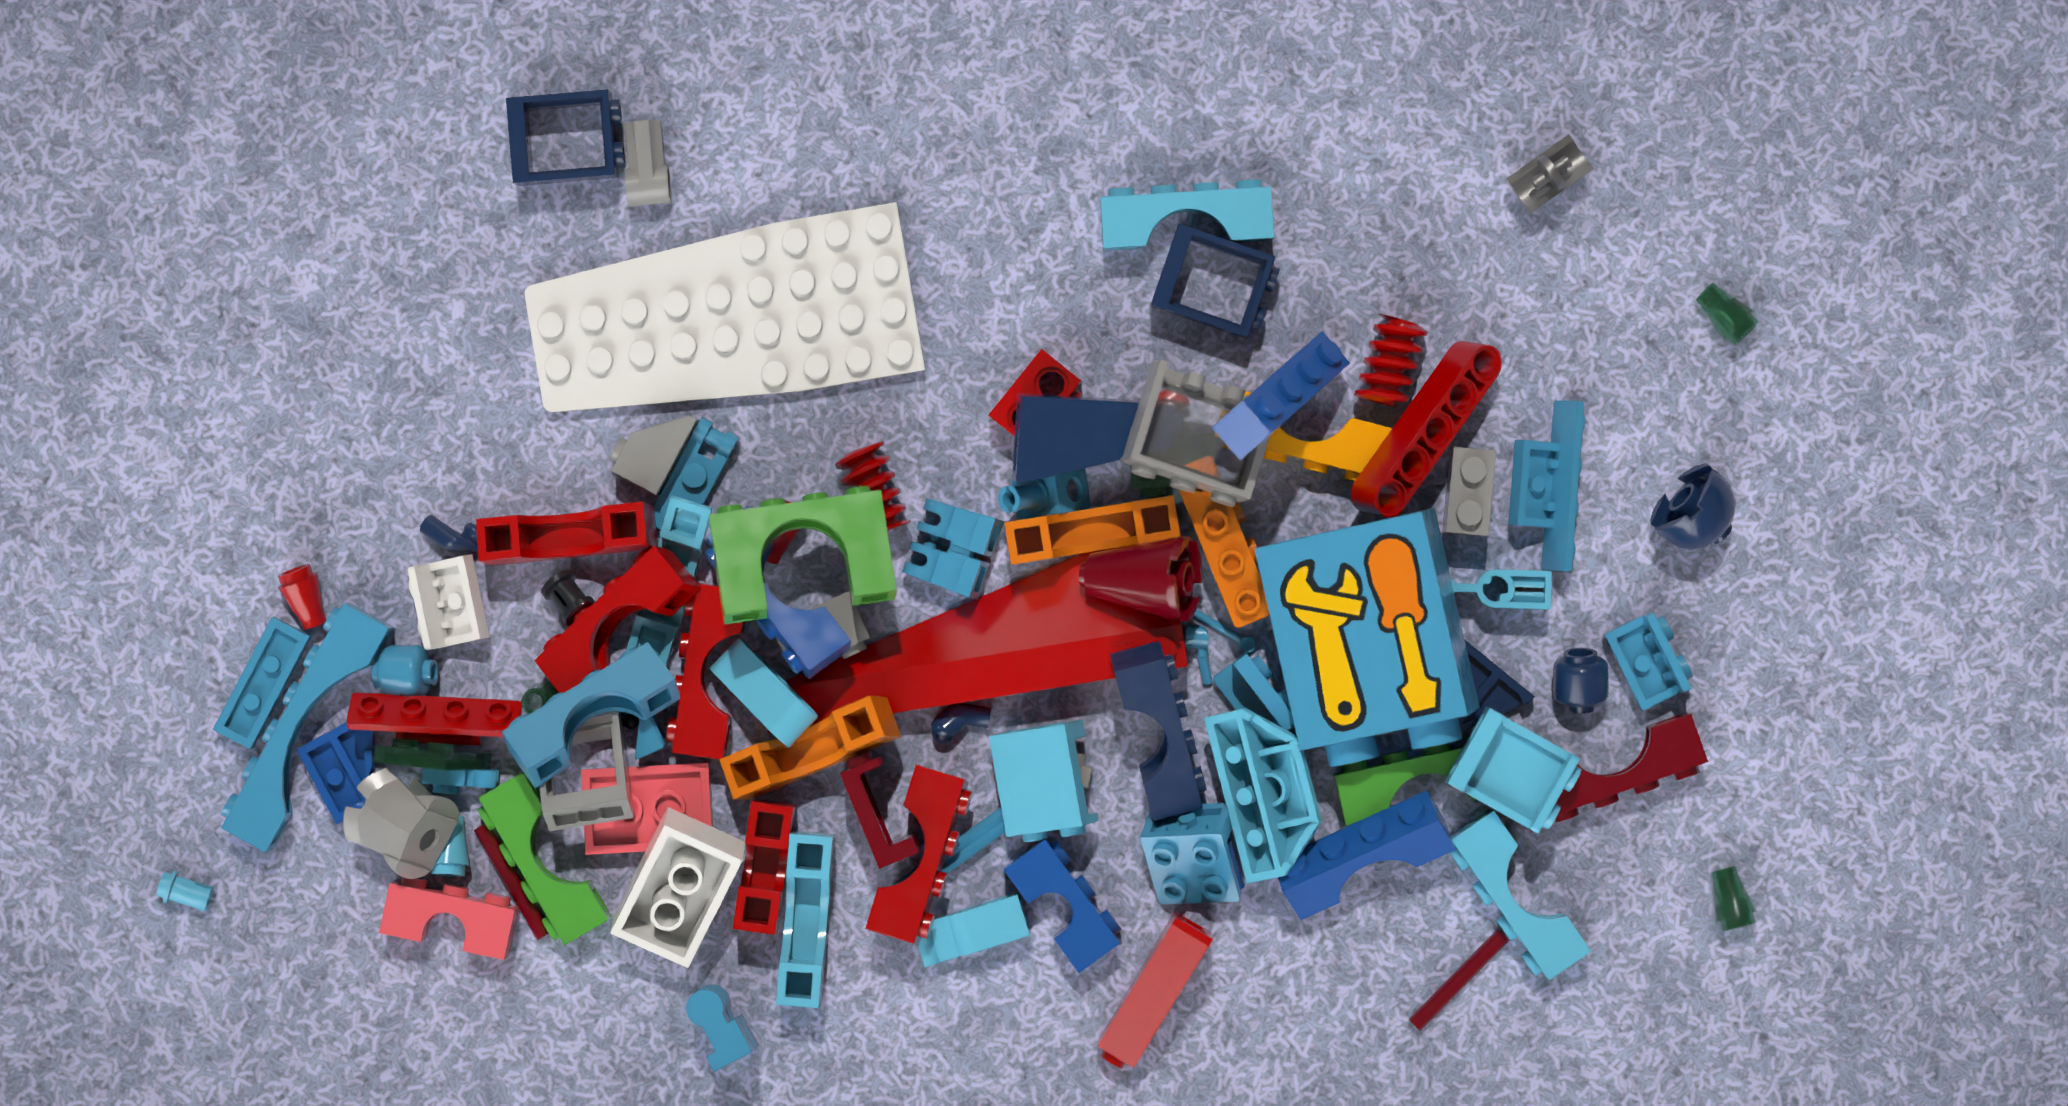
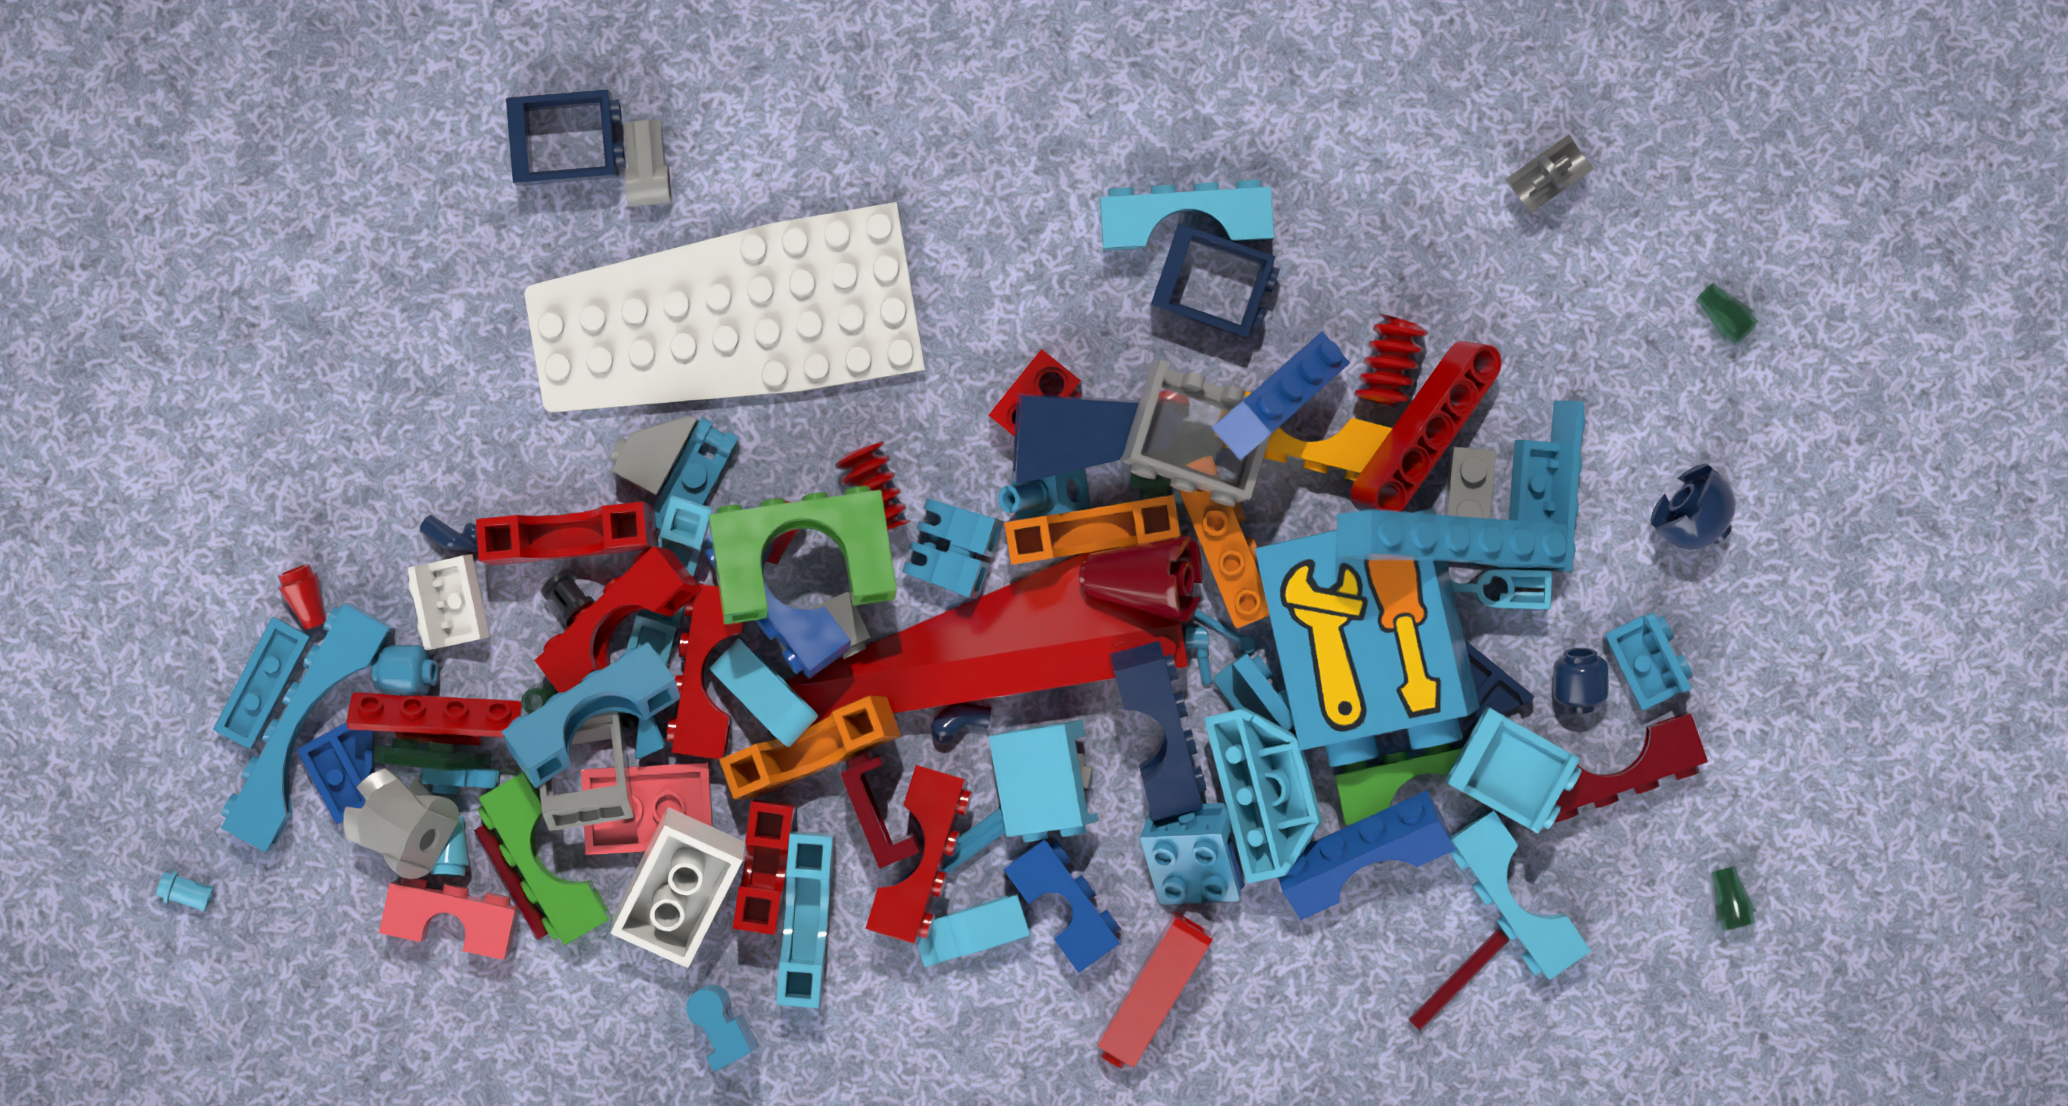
none -> dark azure arch [1337,510,1568,570]

